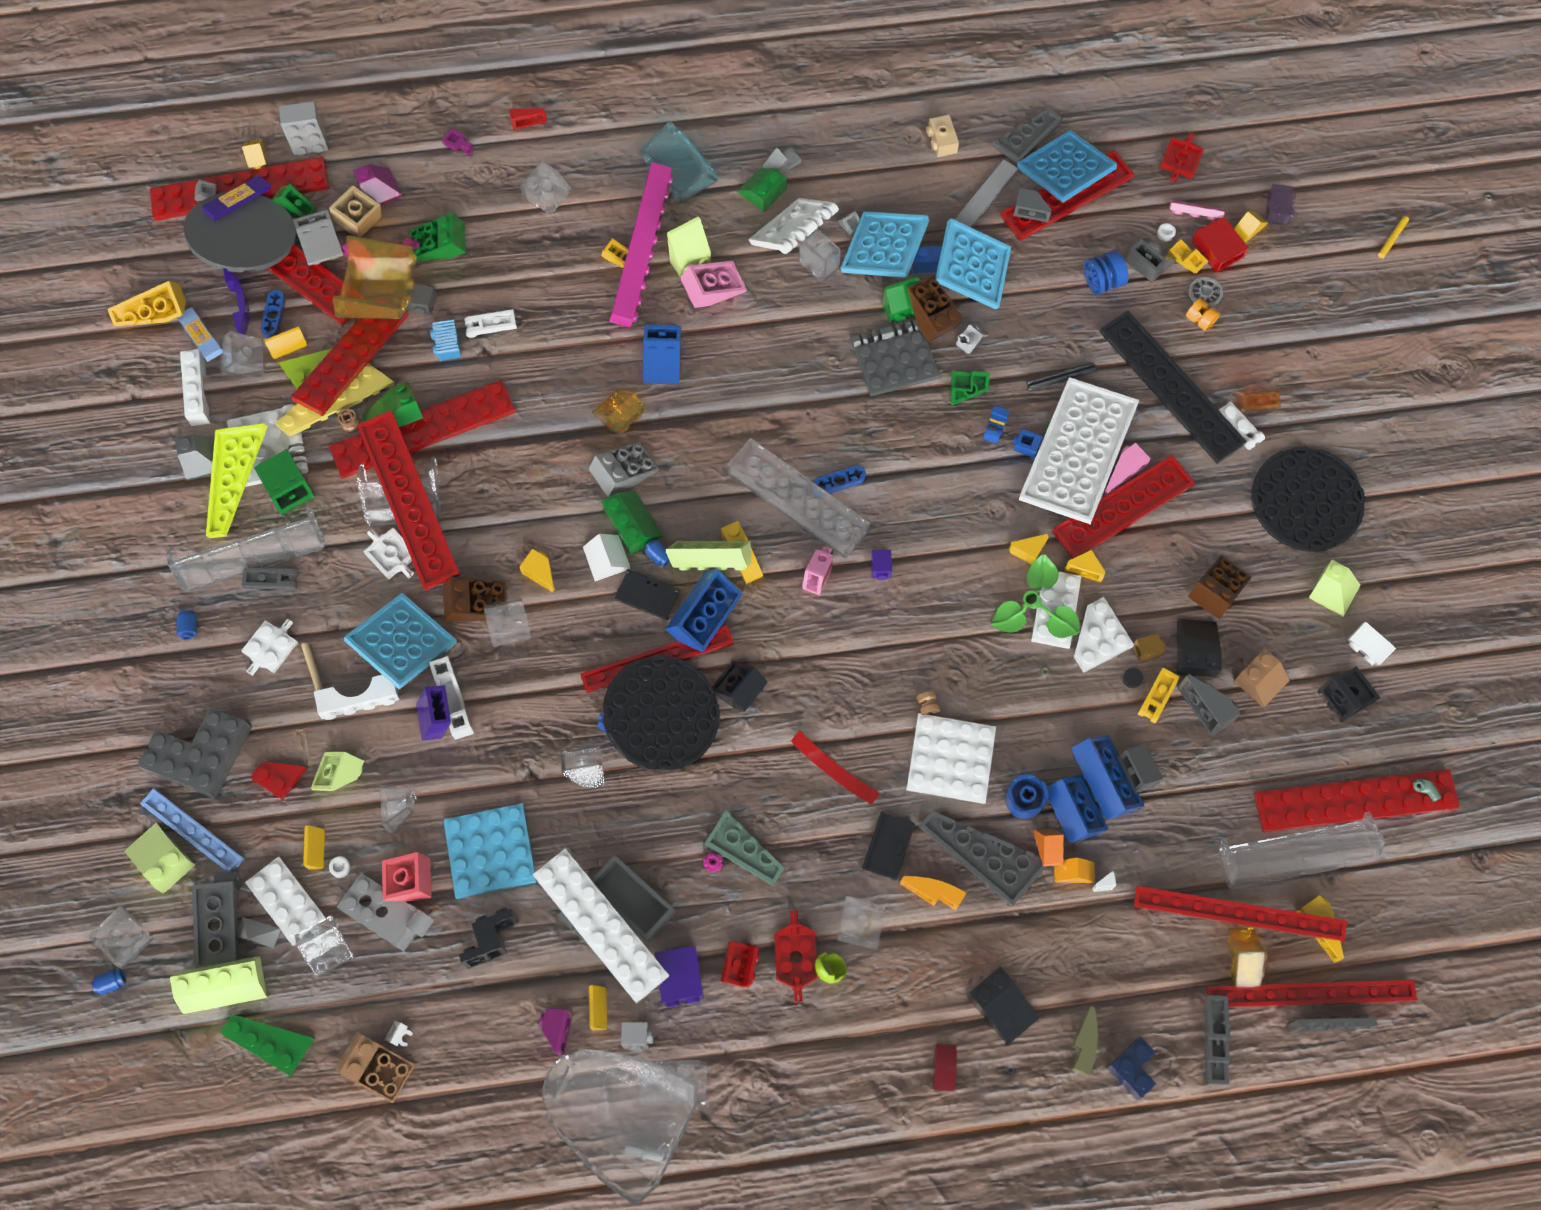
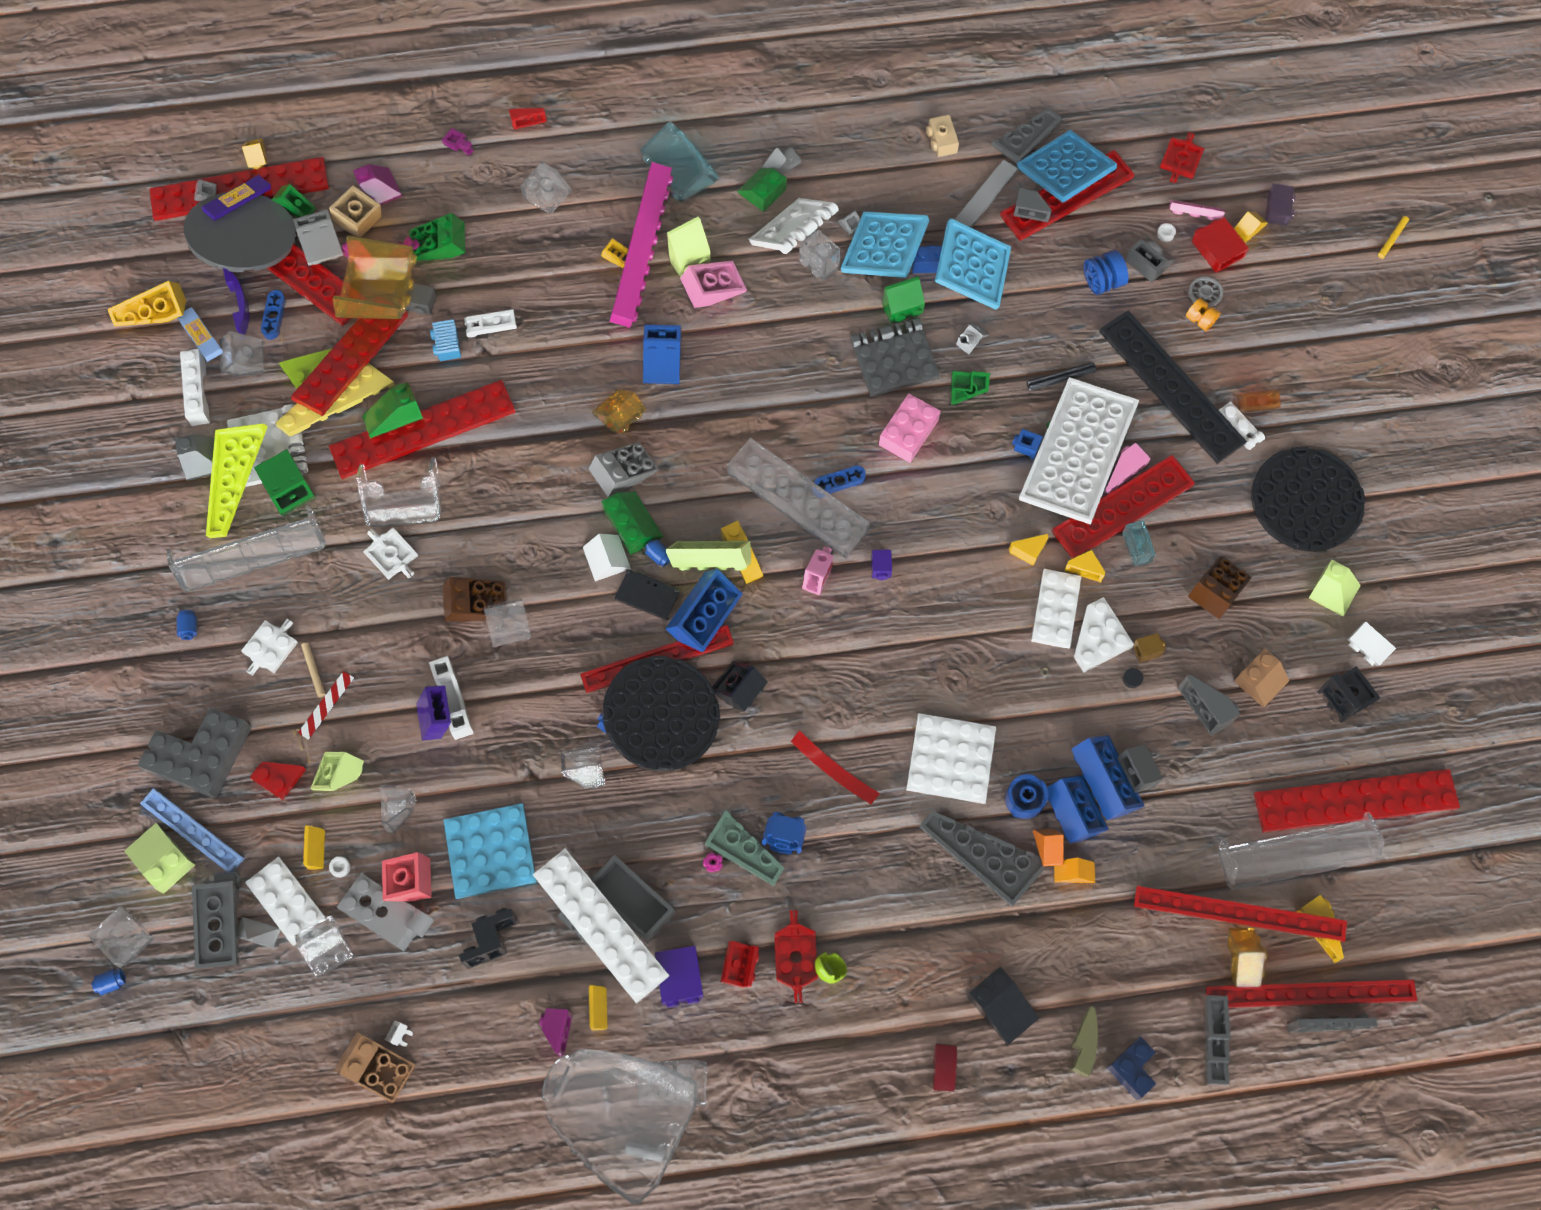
yellowish green slope [170,956,267,1014] -> none
green wing [220,1015,315,1076] -> none
dark grey plate [241,568,299,591] -> none
yellow slope [265,327,307,359] -> none
light grey brick [279,101,328,155] -> none
white arch [314,675,399,720] -> none
medium nougat wheel [337,408,360,433] -> none
medium azure plate [344,593,457,689] -> none
red plate [357,410,460,591] -> none
yellow slope [519,549,555,592] -> none
light grey brick [621,1022,654,1053] -> none
clear slope [837,896,885,949] -> none
black door [862,811,915,880] -> none
light orange slope [900,876,966,910] -> none
reddish brown slope [907,275,964,343] -> none
medium nougat wheel [917,691,940,715] -> none
blue leg [983,405,1010,444] -> none
bright green plant [991,554,1080,638] -> none
white slope [1092,871,1116,892] -> none
yellow plate [1137,667,1180,724] -> none
yellow slope [1167,239,1208,273] -> none
black slope [1177,619,1222,677] -> none
sand green arm [1413,779,1442,802] -> none
none -> sticker [298,671,354,740]
none -> blue brick [762,812,807,854]
none -> bright pink brick [879,393,940,463]
none -> clear light blue brick [1122,521,1156,567]

